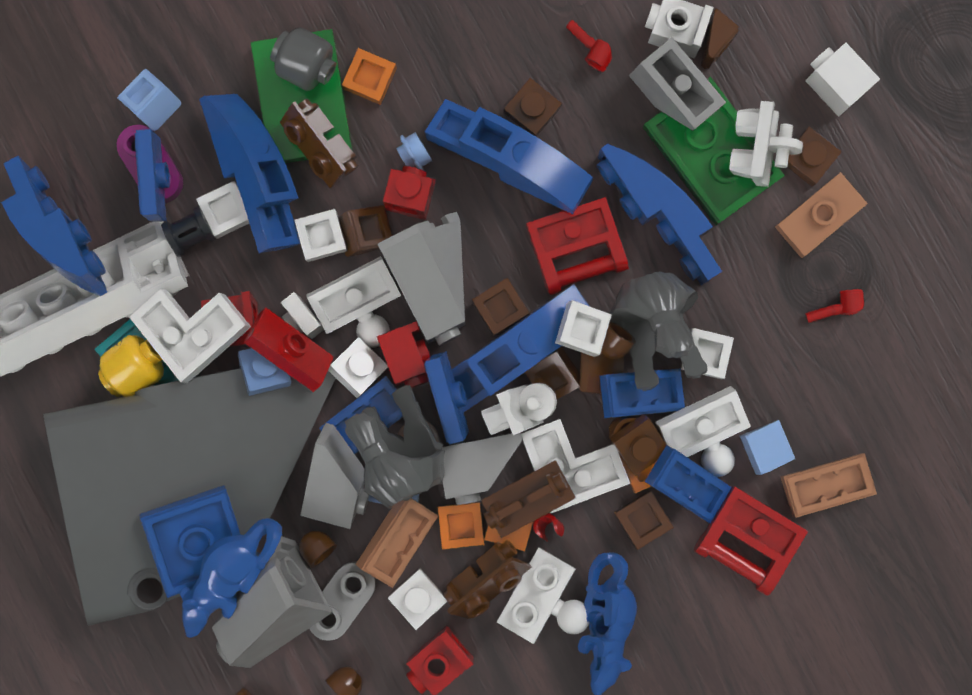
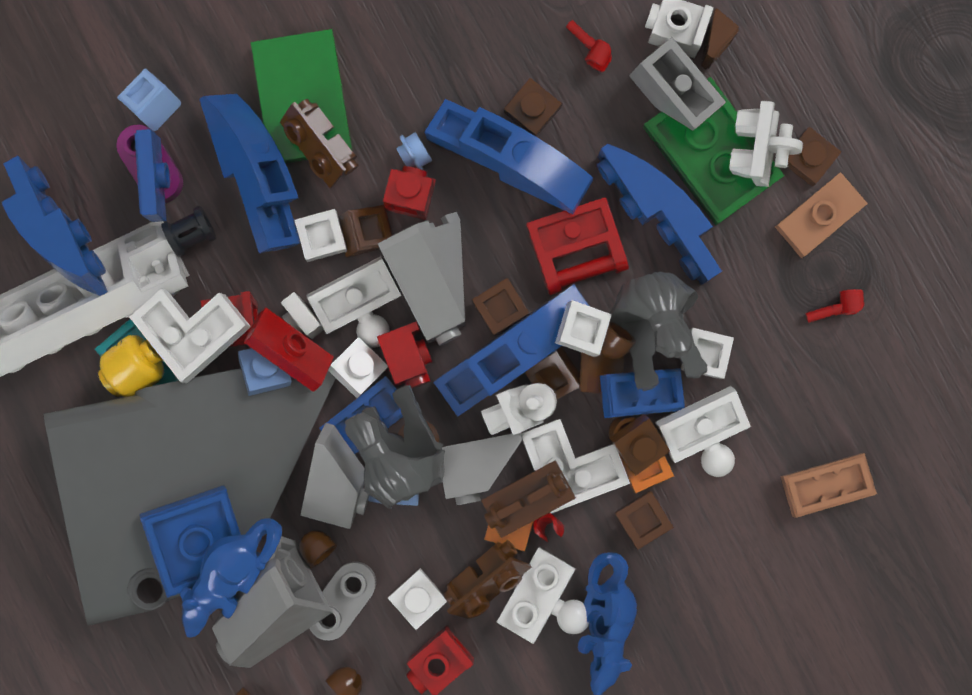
white plate [196,181,249,239] -> none
dark grey head [270,27,337,91] -> none
orange tile [342,48,397,105] -> none
nougat plate [355,498,438,588] -> none
blue plate [424,351,469,444] -> none
orange tile [438,502,484,549] -> none
blue plate [645,445,732,524] -> none
red plate [694,486,808,596] -> none
light blue slope [740,420,795,475] -> none
white brick [806,43,880,117] -> none

